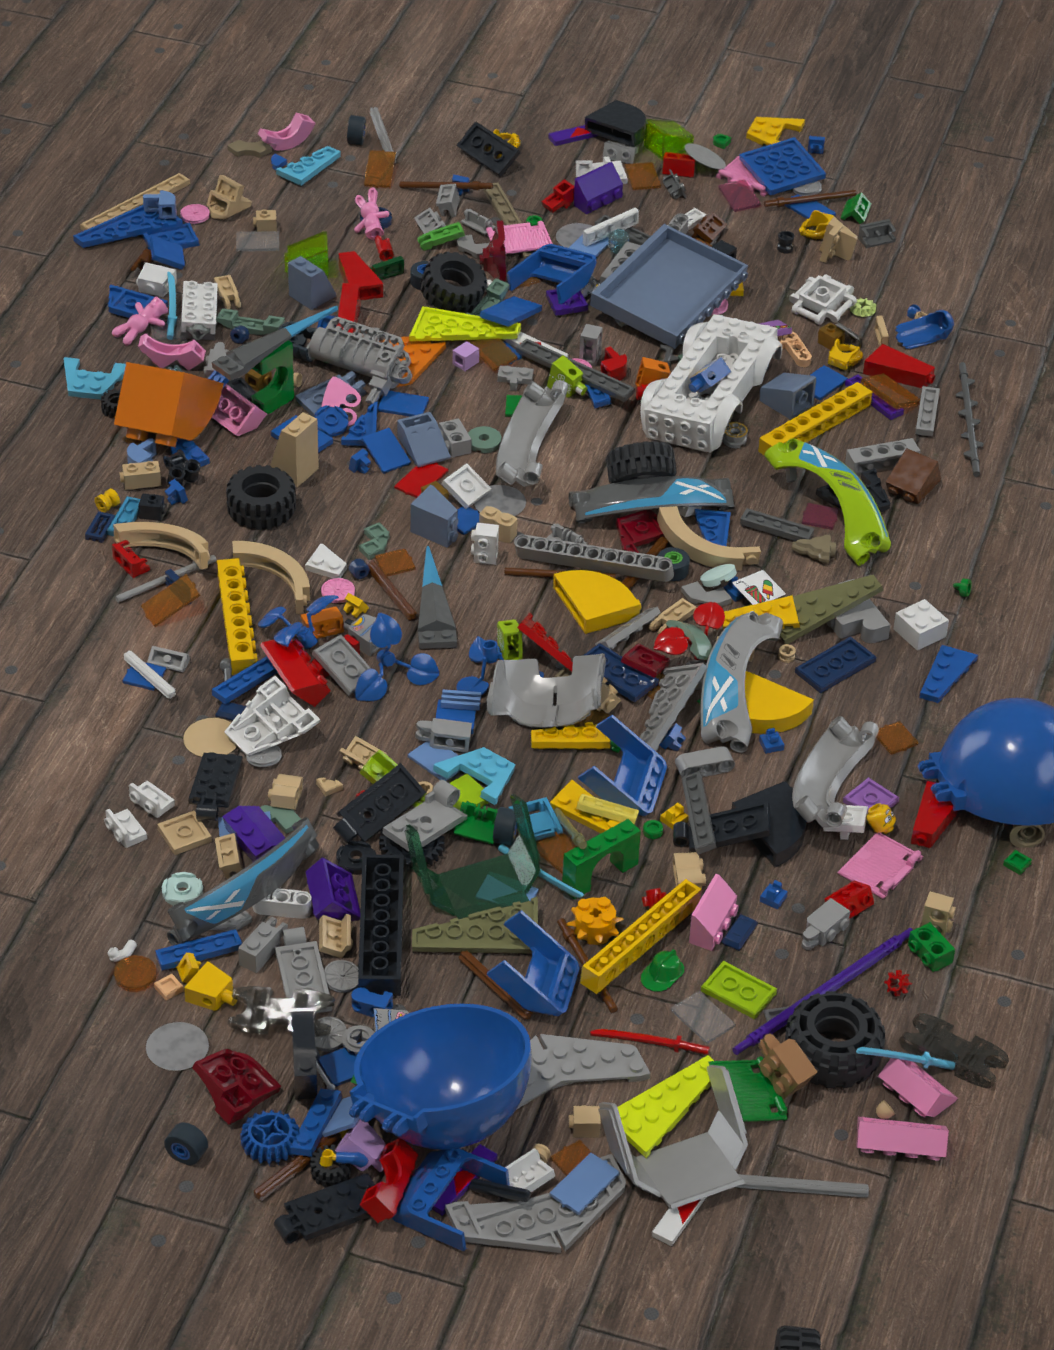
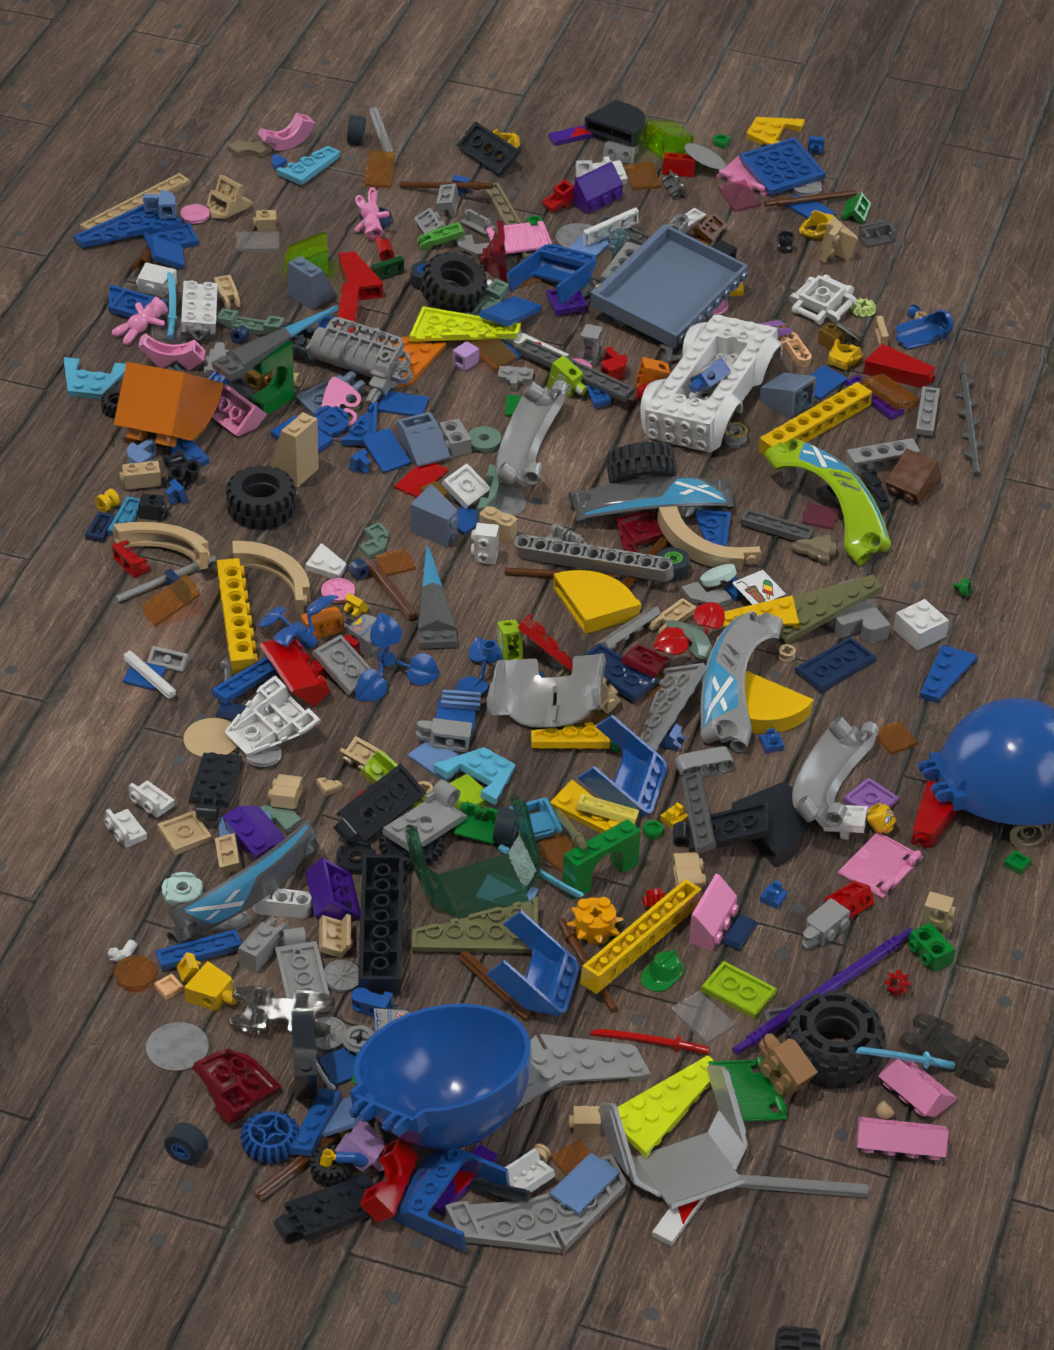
none -> sand green slope [476,464,499,522]

